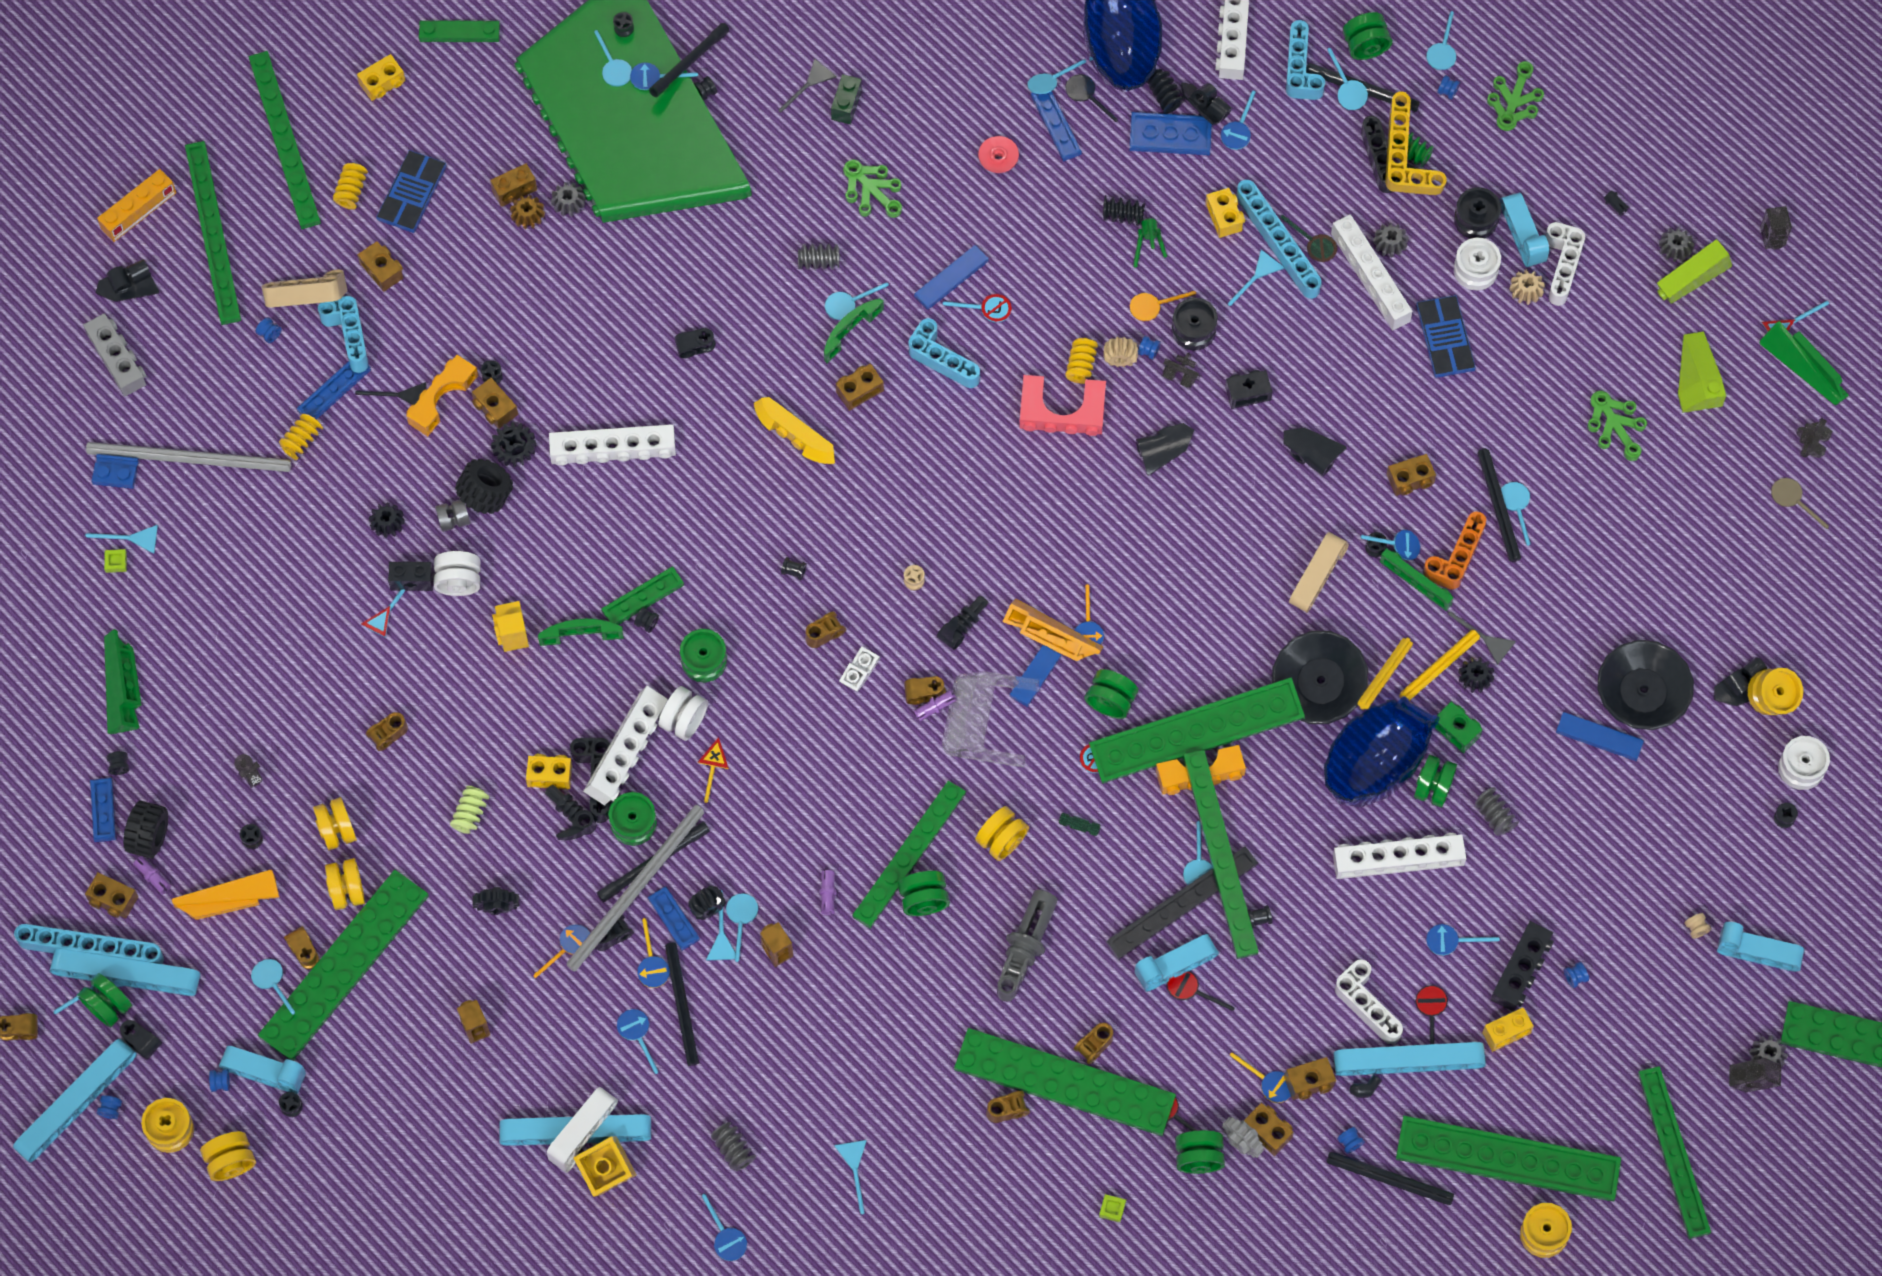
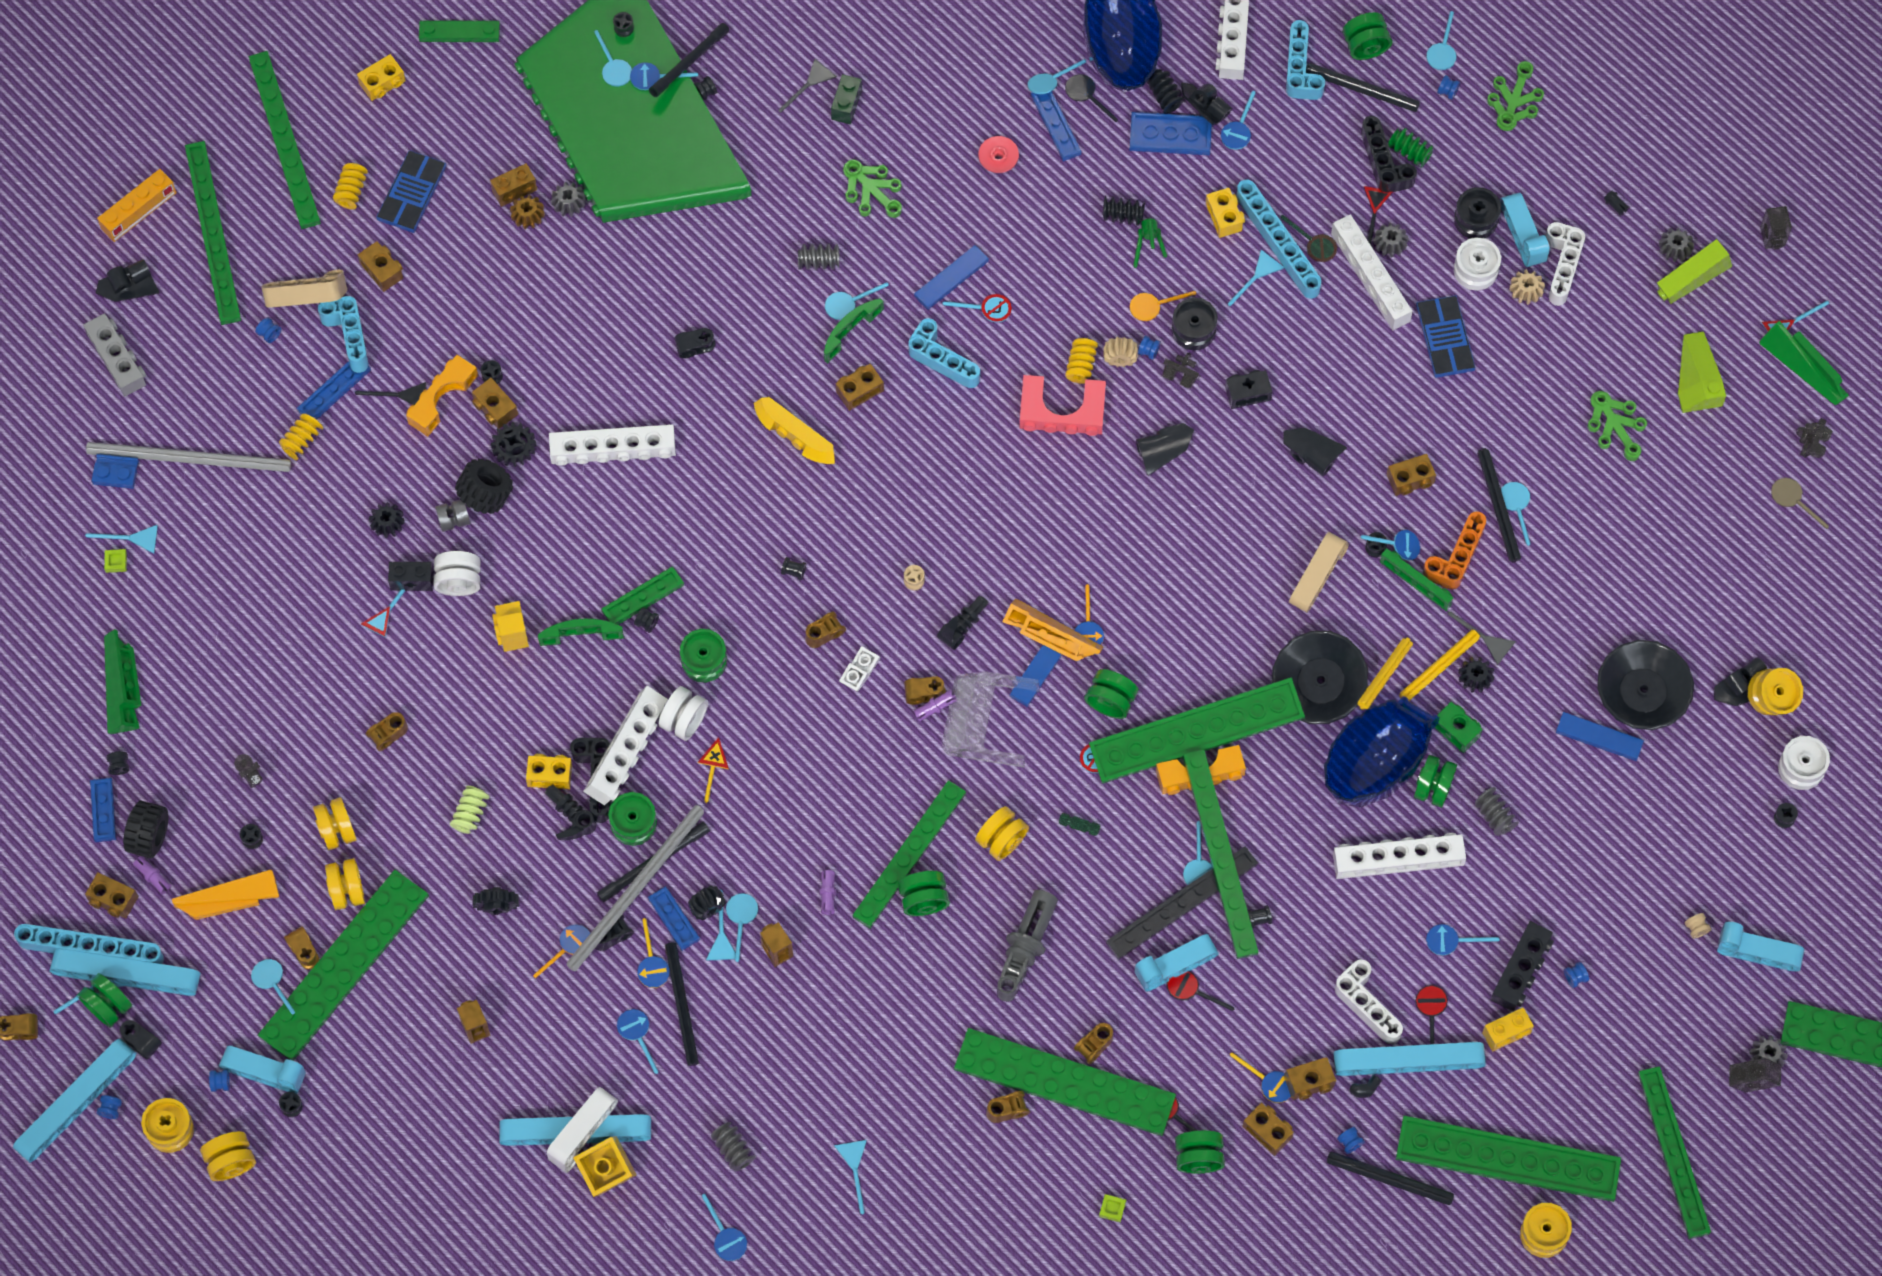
light grey gear [1222,1117,1264,1158] -> none
medium azure piece [1327,48,1368,110] -> none
yellow beam [1385,92,1447,195] -> none
none -> black piece [1363,186,1393,245]

